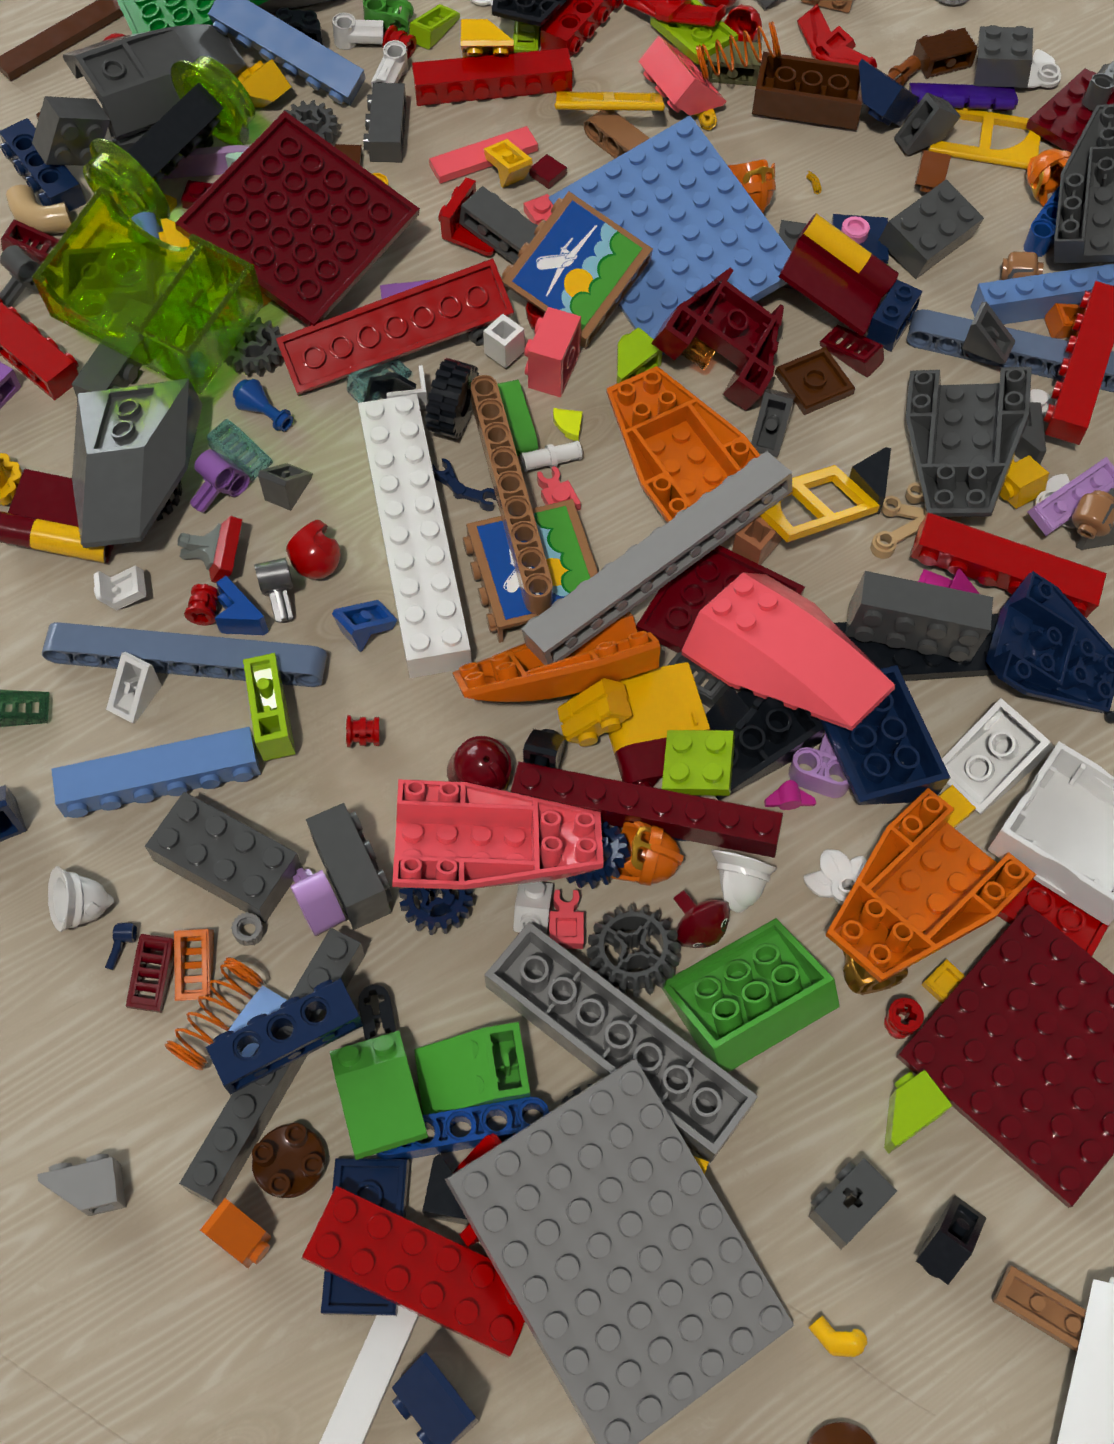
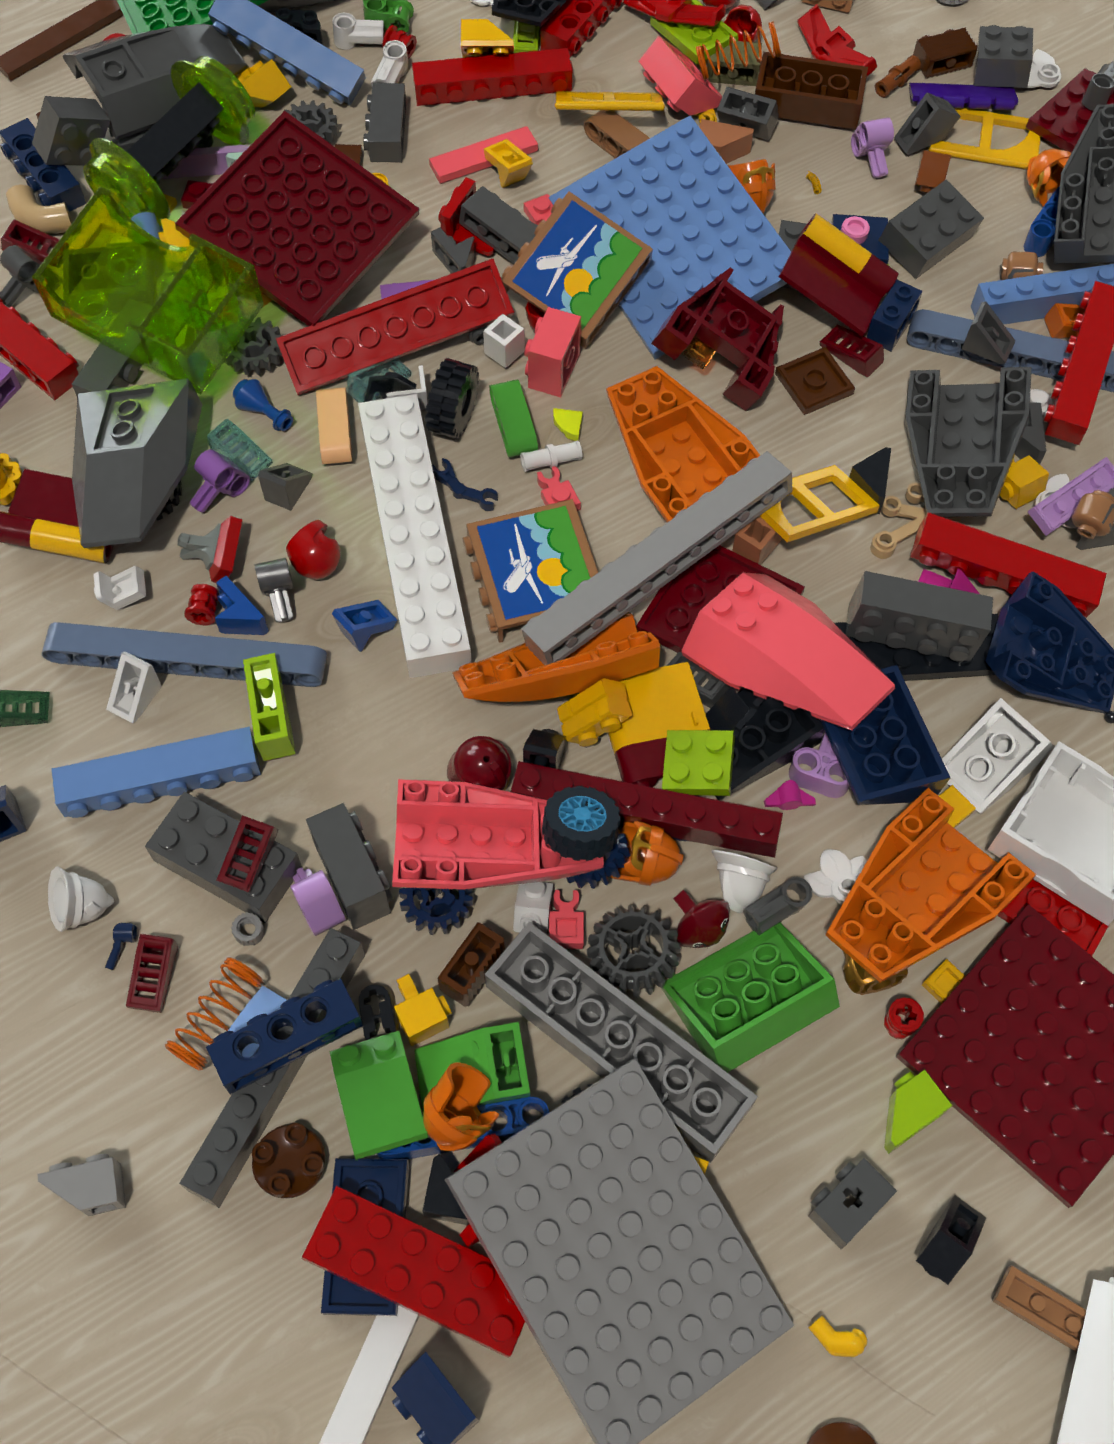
orange slope [174,929,214,1001] -> none
orange slope [200,1198,272,1268] -> none
red bush [346,715,379,748] -> none
lime slope [409,4,460,49] -> none
medium nougat beam [471,375,553,614] -> none
dark red tile [529,154,567,189] -> none
lime slope [616,327,662,384] -> none
dark grey slope [751,388,796,457] -> none
dark blue slope [859,59,920,127] -> none
none -> dark red slope [216,815,279,893]
none -> light nougat beam [316,387,353,465]
none -> yellow brick [394,974,452,1047]
none -> orange helmet [423,1062,499,1151]
none -> dark grey slope [431,227,475,274]
none -> reddish brown brick [437,922,505,1007]
none -> black wheel [542,786,621,861]
none -> nougat slope [699,119,754,164]
none -> dark grey brick [717,87,779,141]
none -> dark grey piece [743,877,812,936]
none -> lavender beam [851,117,894,178]

